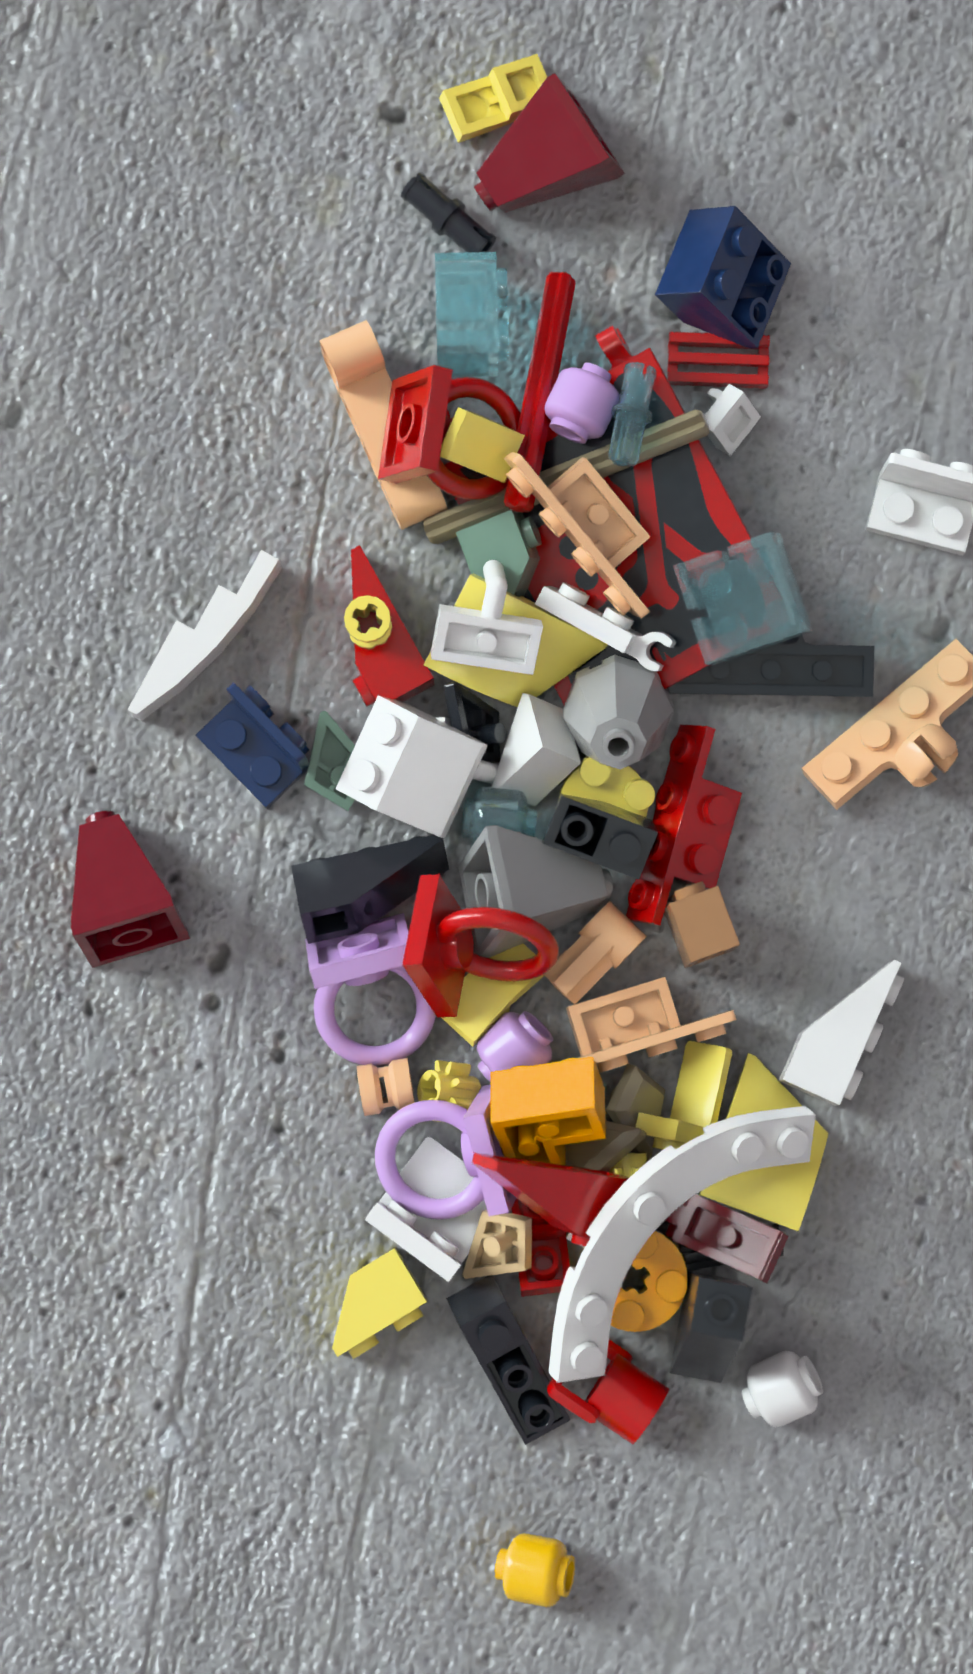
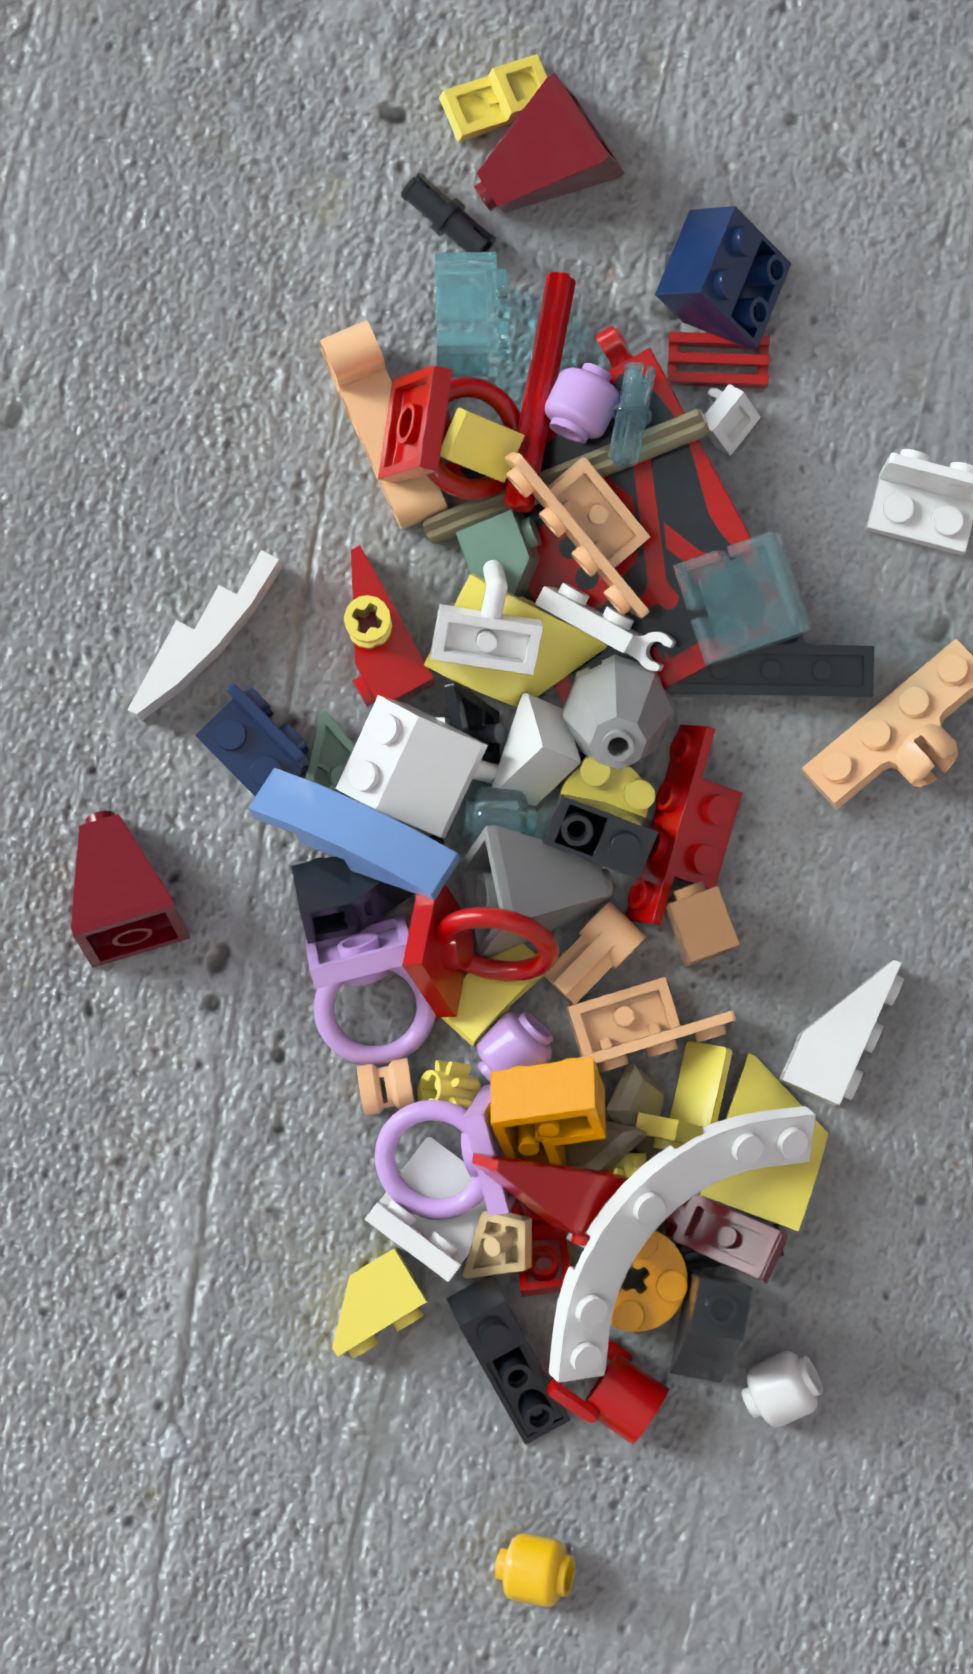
none -> medium blue slope [248,767,460,900]

